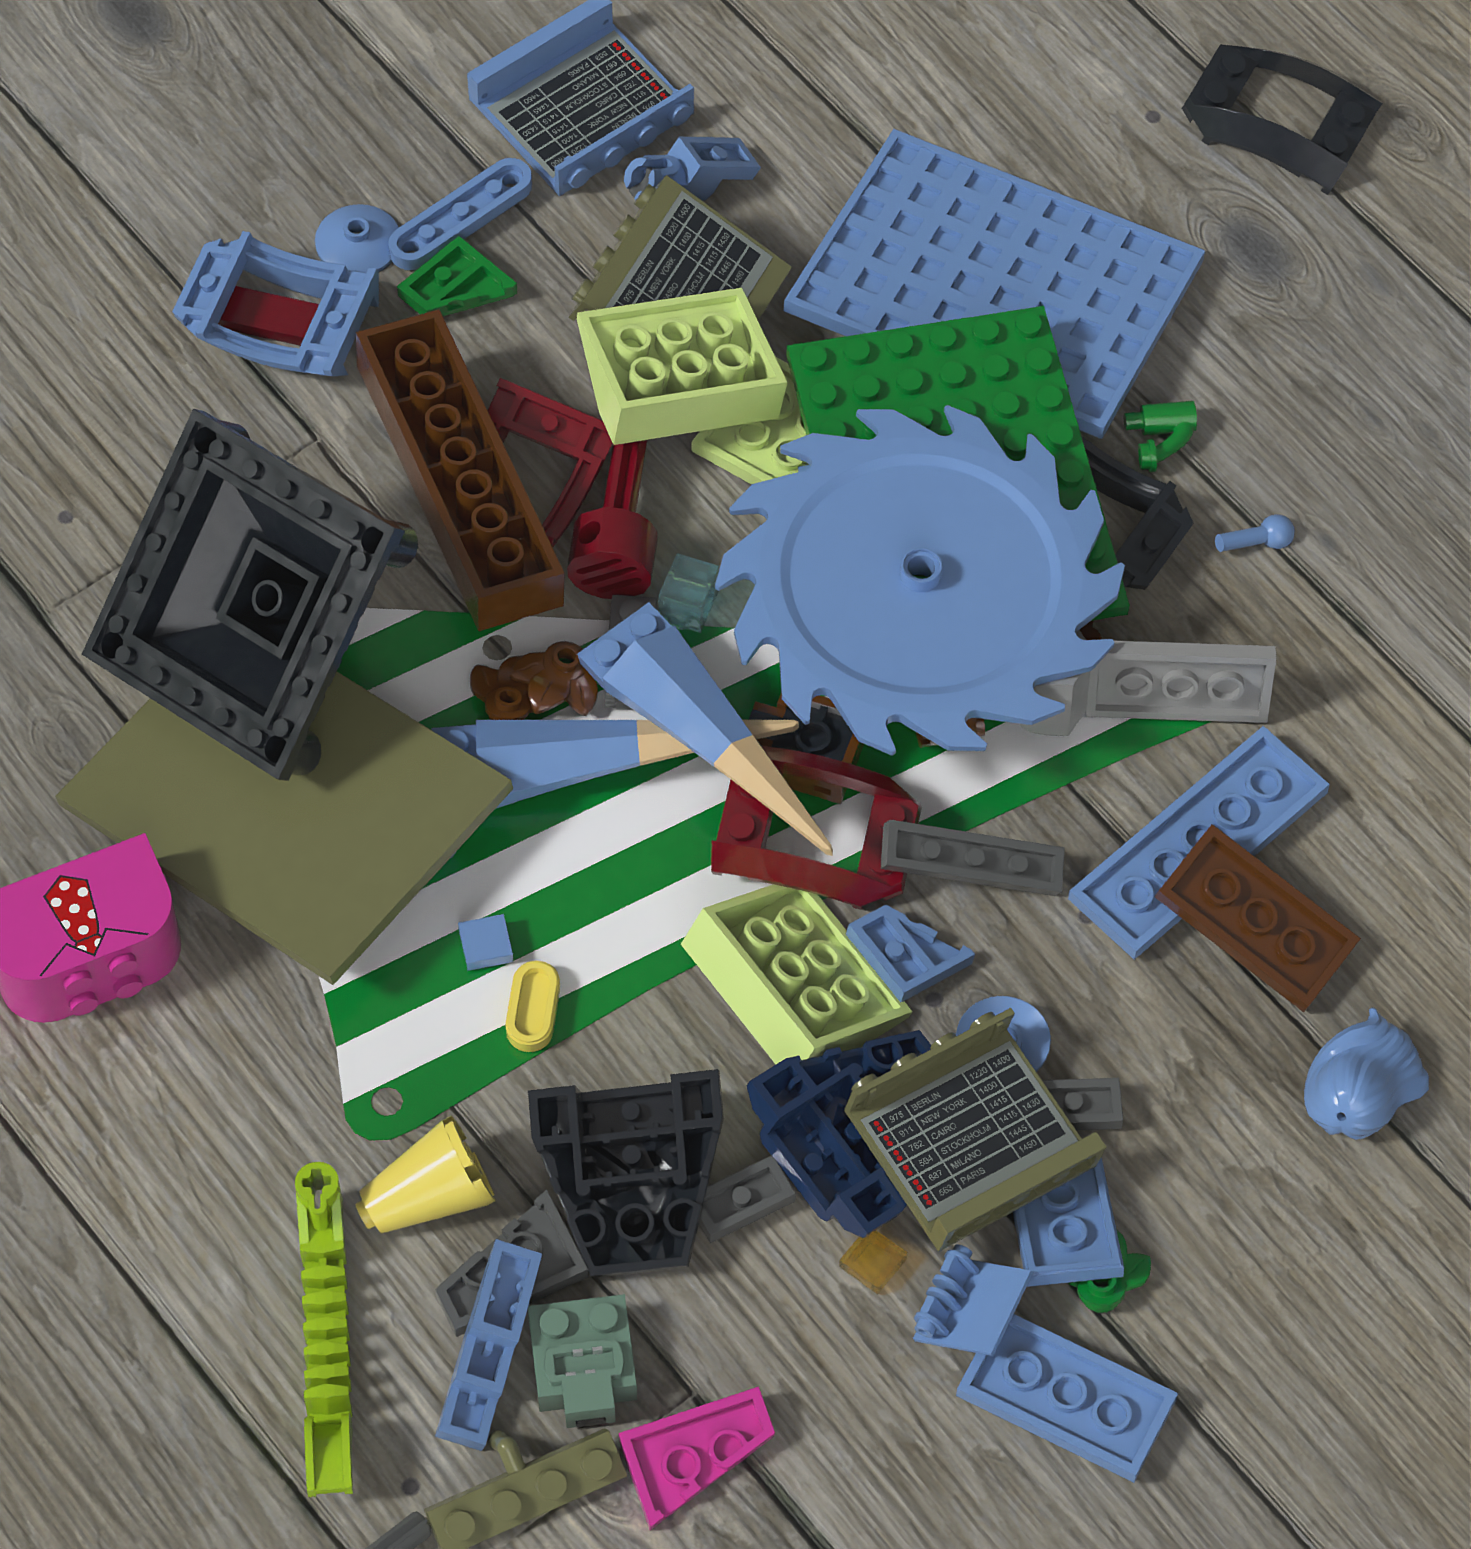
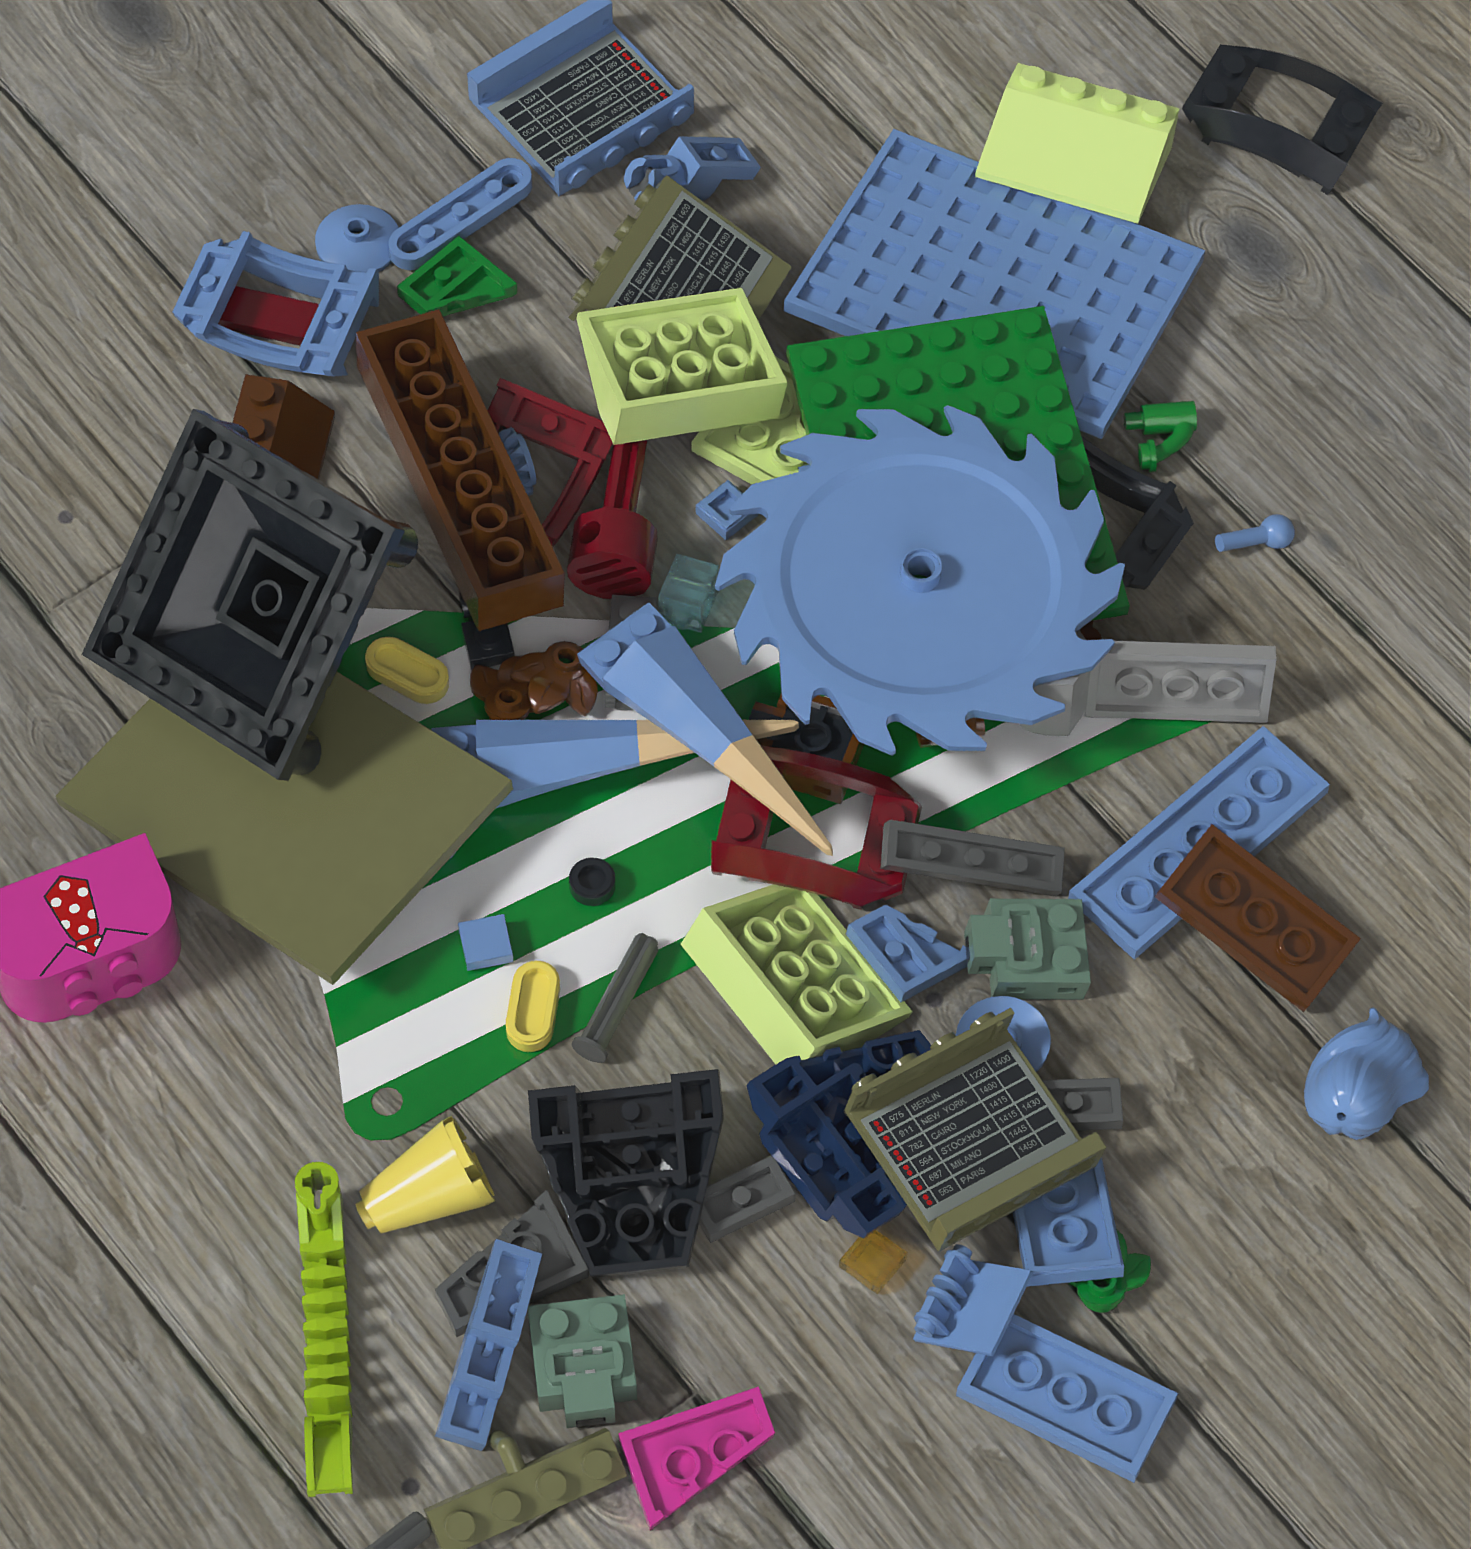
none -> reddish brown slope [232,374,335,480]
none -> light yellow tile [365,637,449,704]
none -> black plate [459,592,515,670]
none -> medium blue gear [499,427,536,496]
none -> black tile [569,857,616,906]
none -> dark grey axle [572,933,658,1063]
none -> medium blue tile [696,480,758,541]
none -> sand green piece [964,898,1091,1000]
none -> yellowish green slope [975,63,1180,224]

